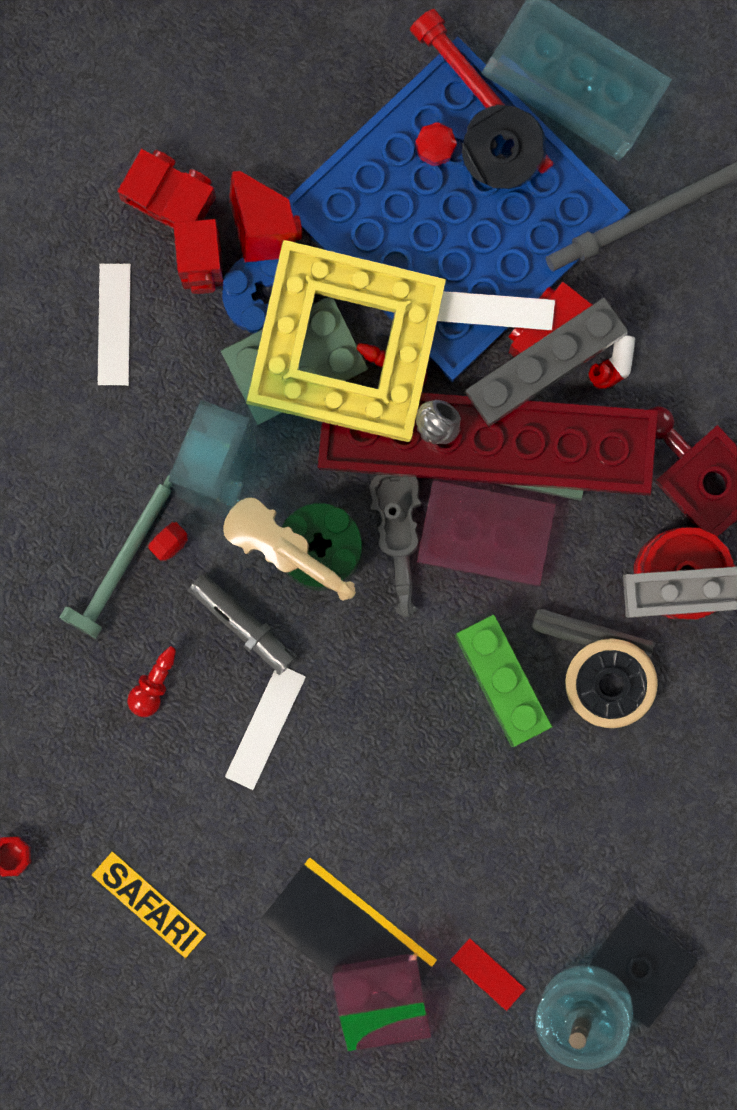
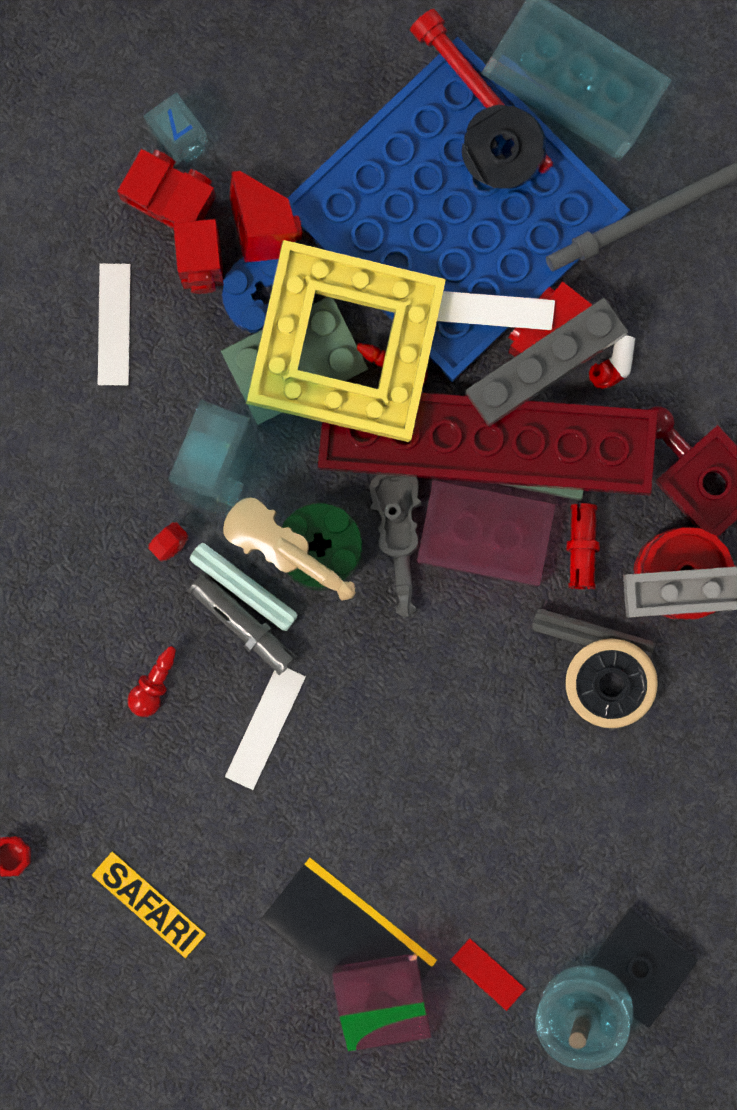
sand green piece [59,475,175,639] -> none
red tile [415,122,457,166] -> none
flat silver piece [416,400,461,445] -> none
bright green brick [455,615,552,747] -> none
none -> clear light blue brick [143,92,208,165]
none -> light aqua axle [190,543,297,631]
none -> red pin [566,503,600,590]

